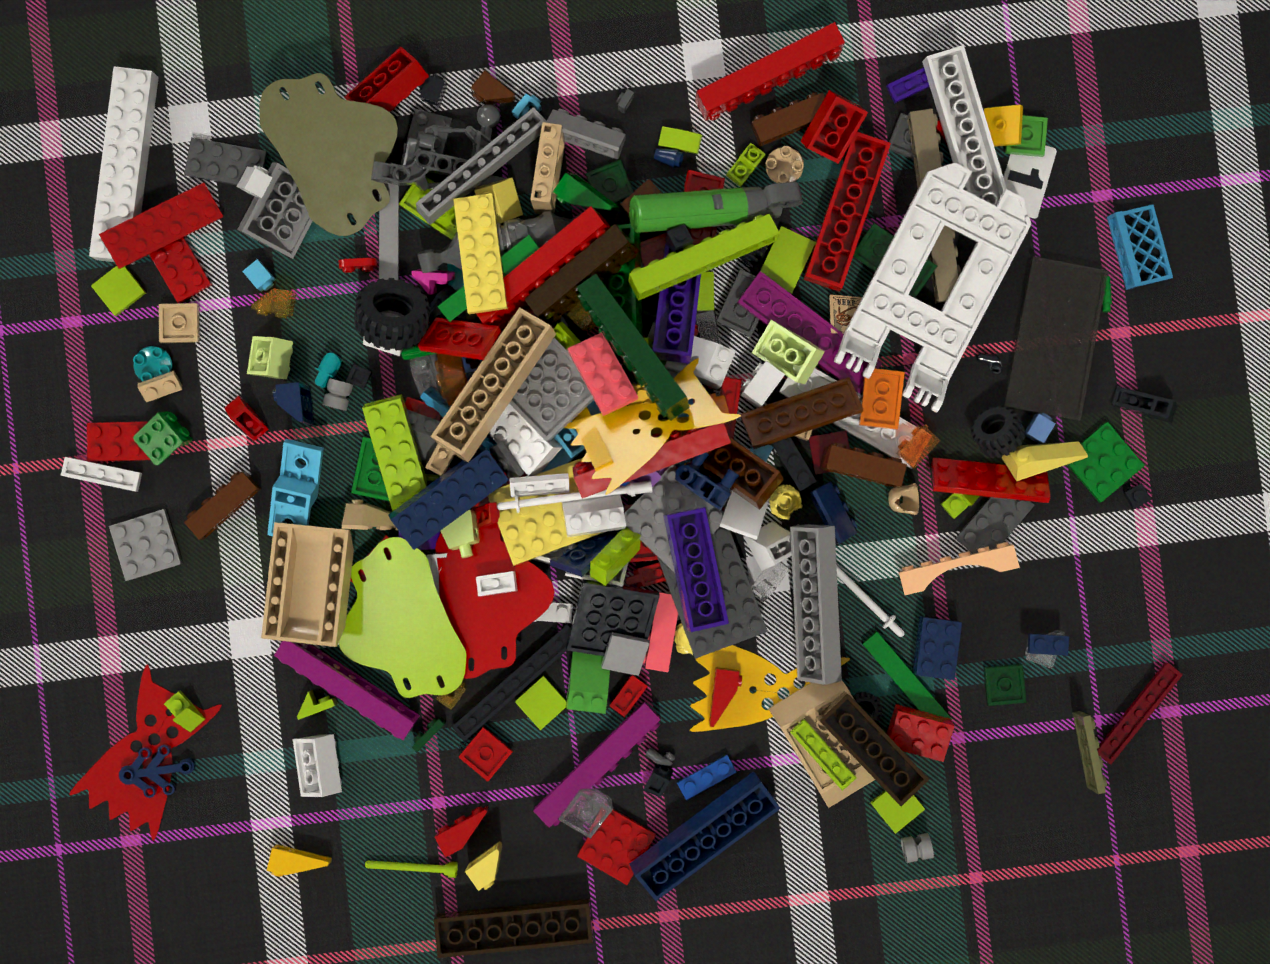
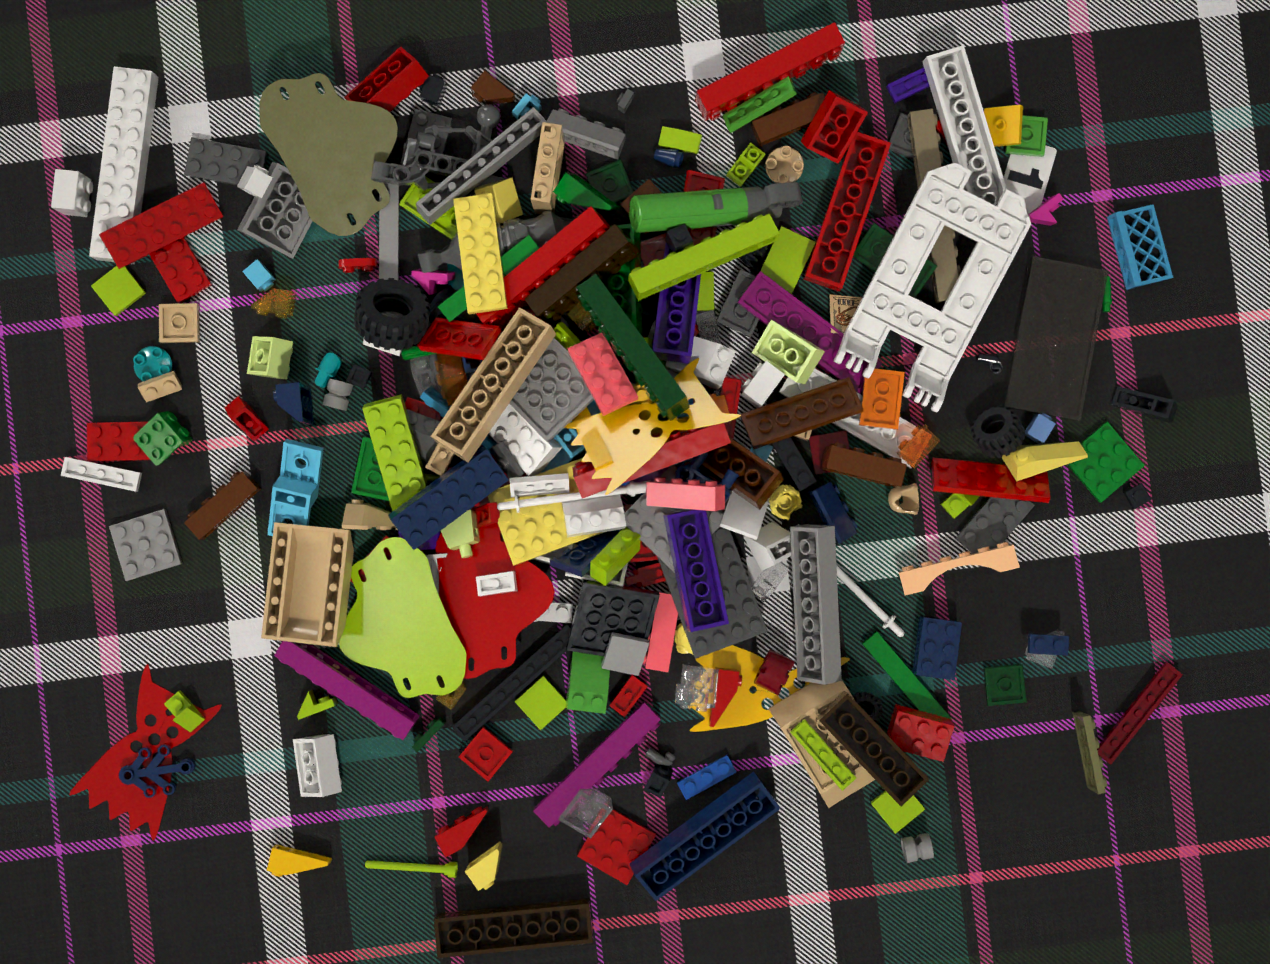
none -> white brick [51,169,93,217]
none -> coral brick [646,477,725,511]
none -> clear plate [675,664,719,712]
none -> bright green plate [723,76,797,133]
none -> dark red brick [754,649,795,695]
none -> dark pink slope [1028,193,1063,226]

